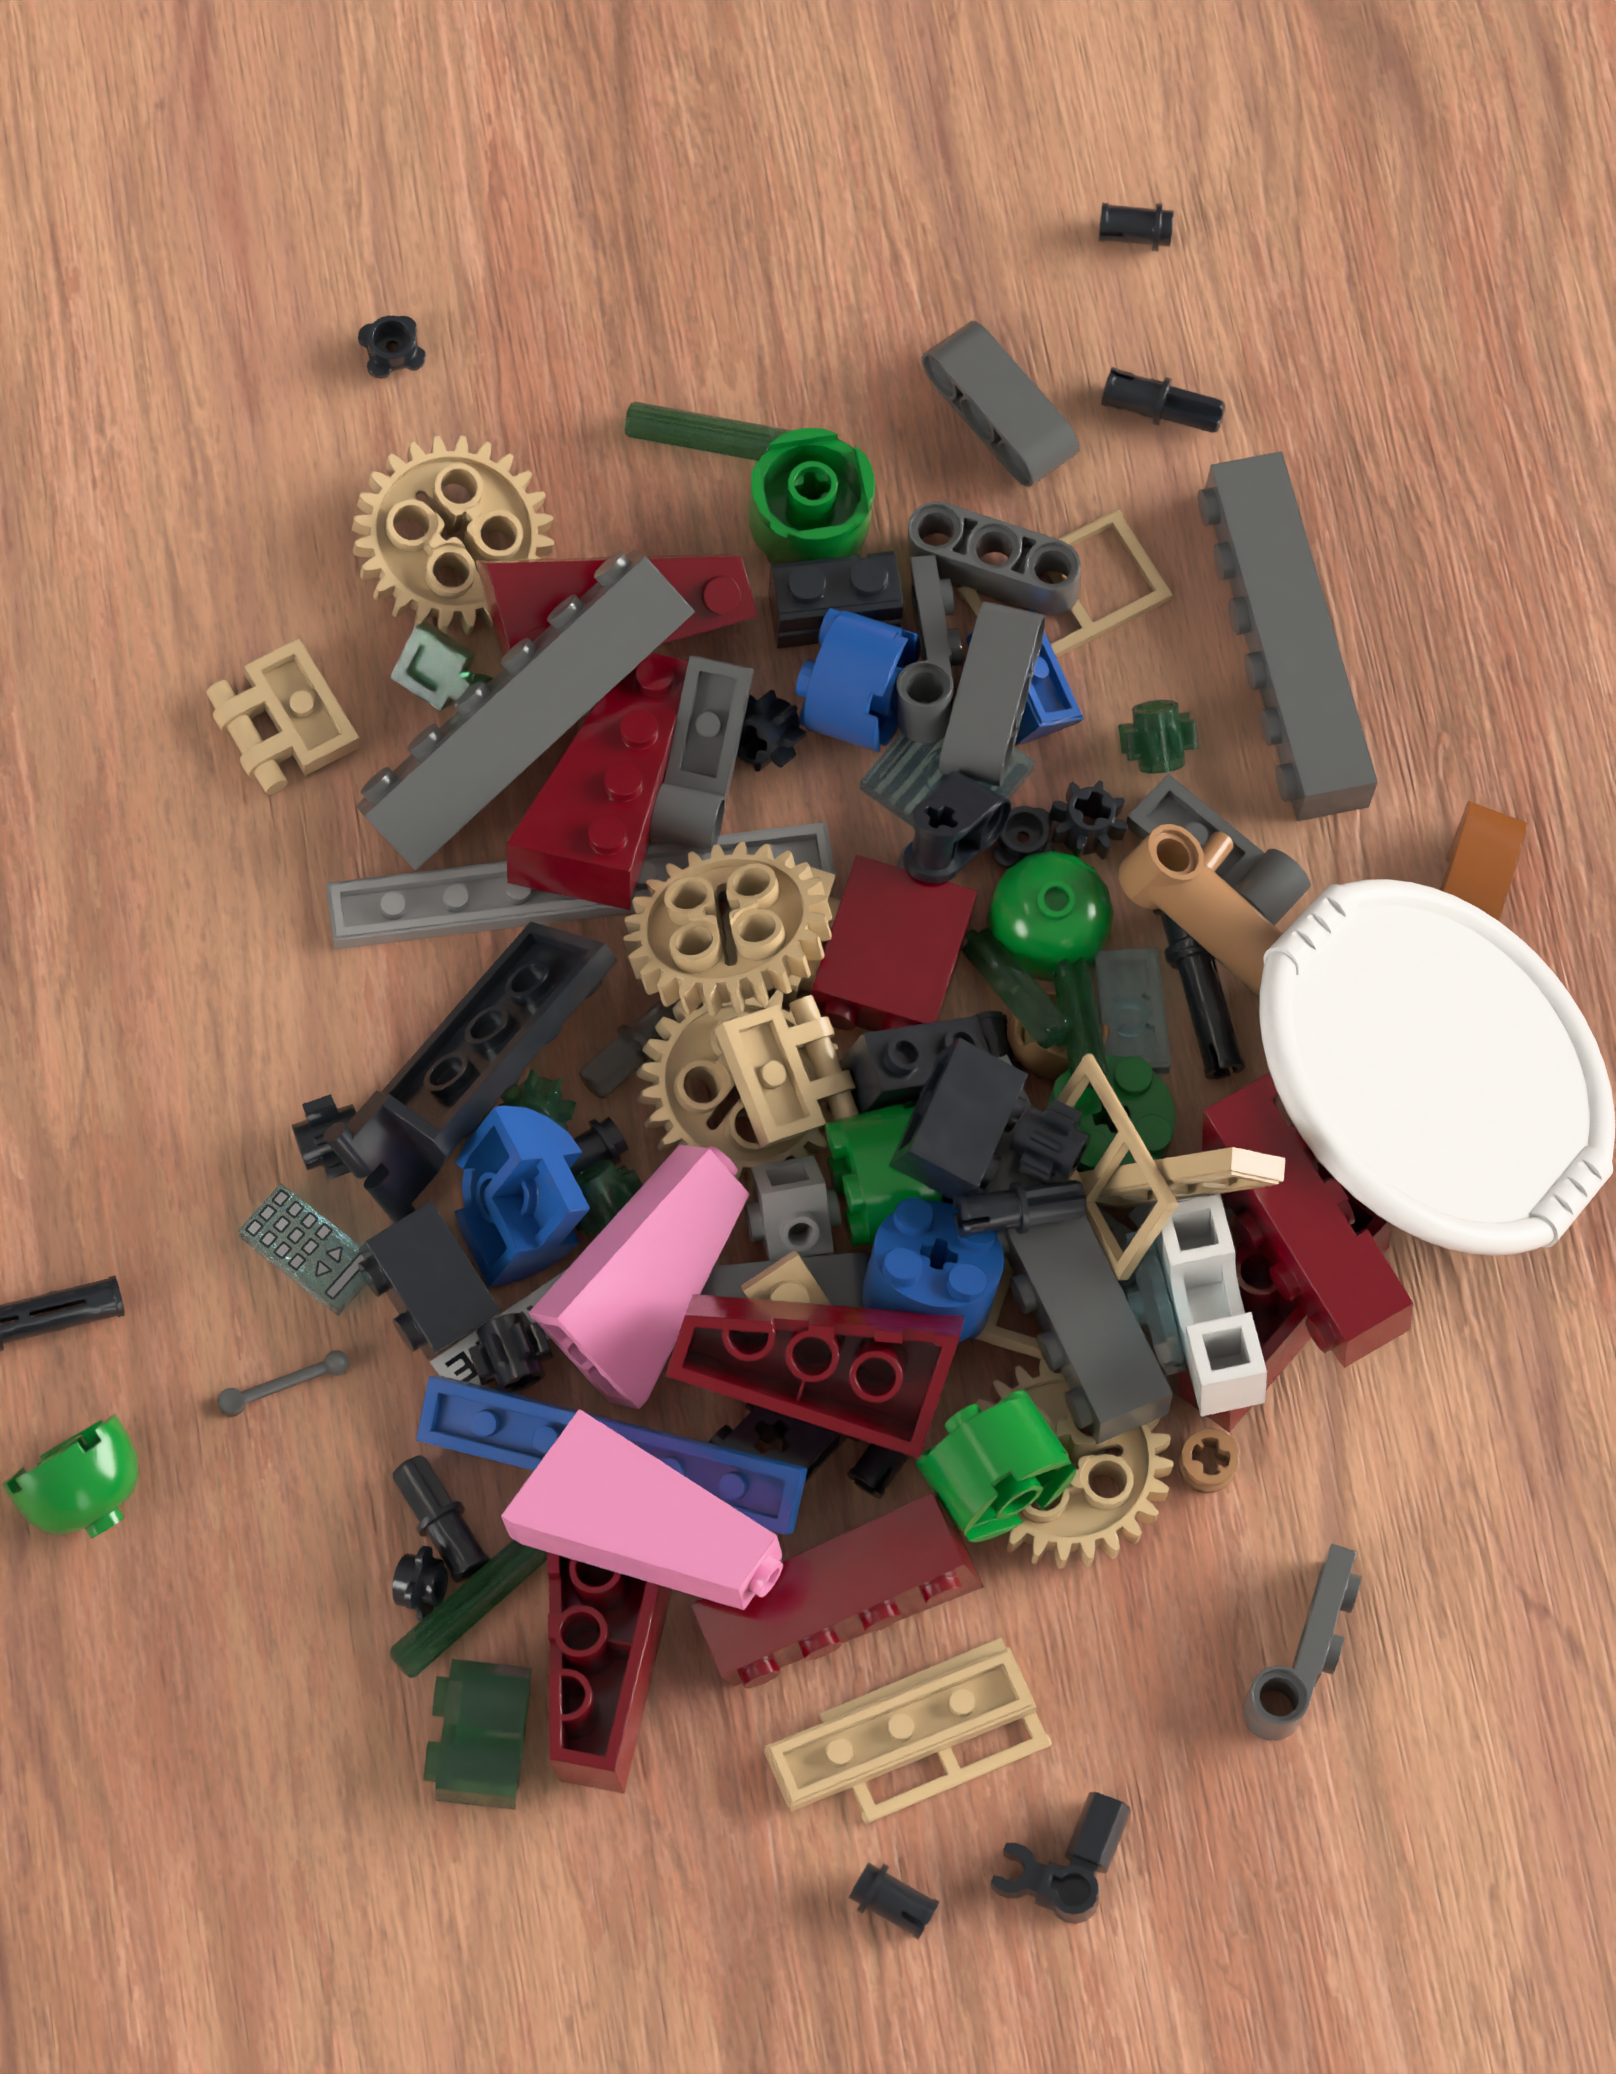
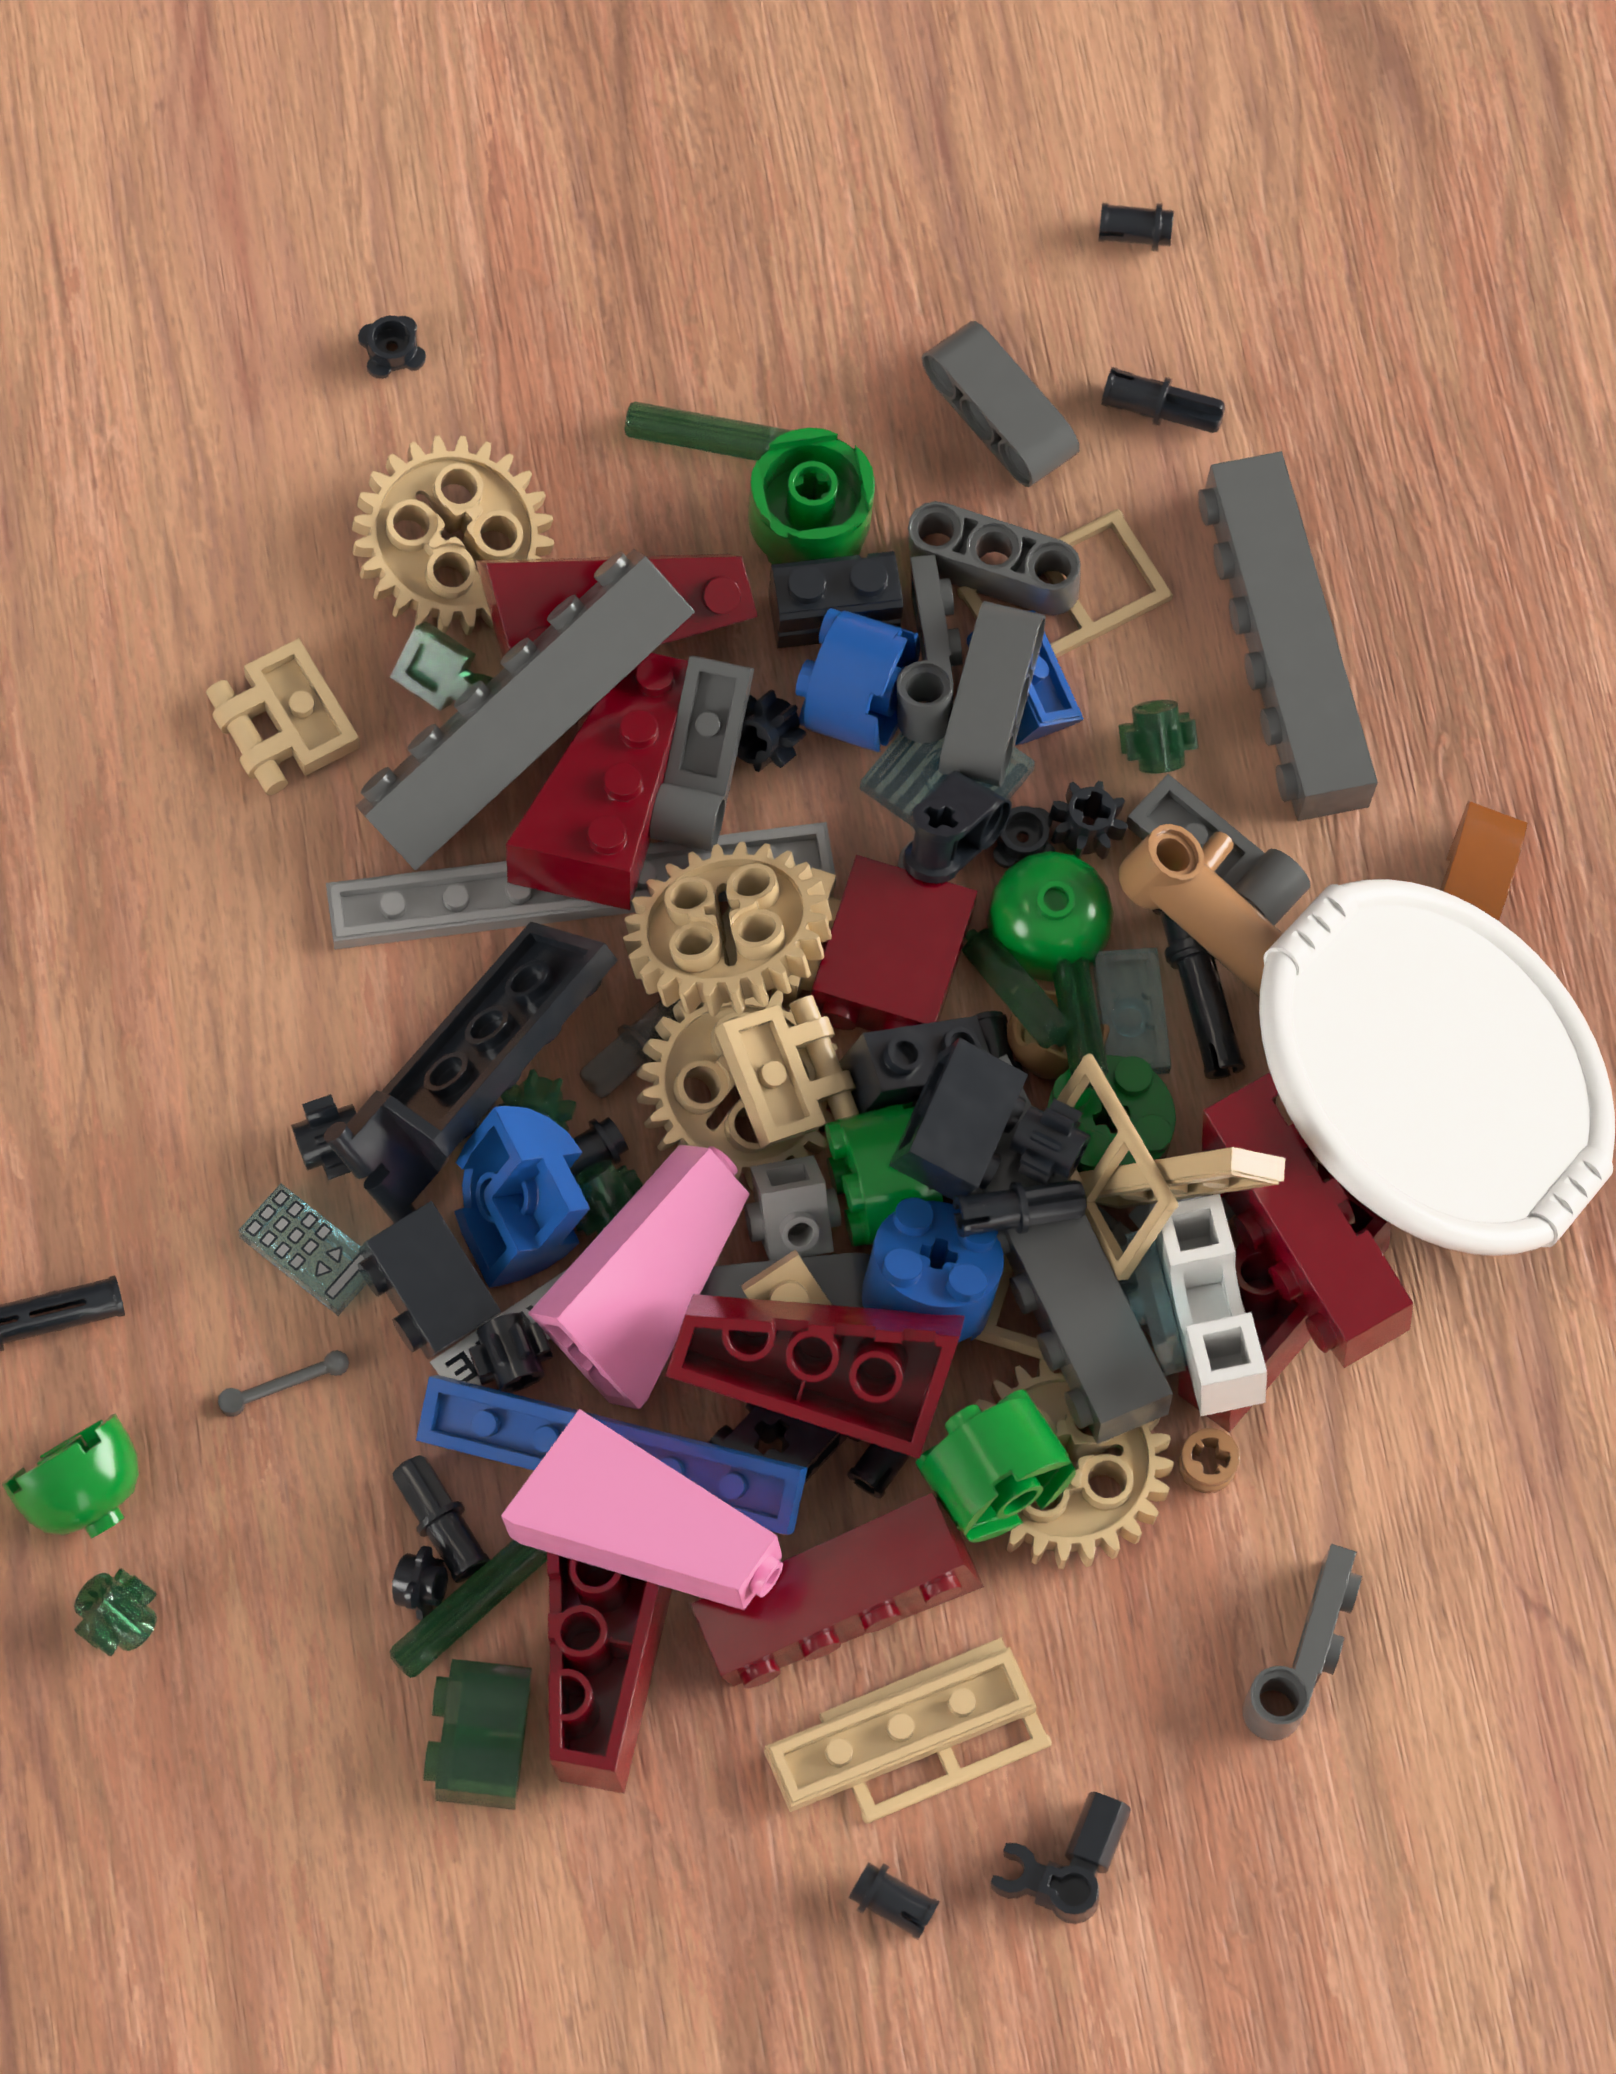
none -> clear green gear [74,1568,157,1656]

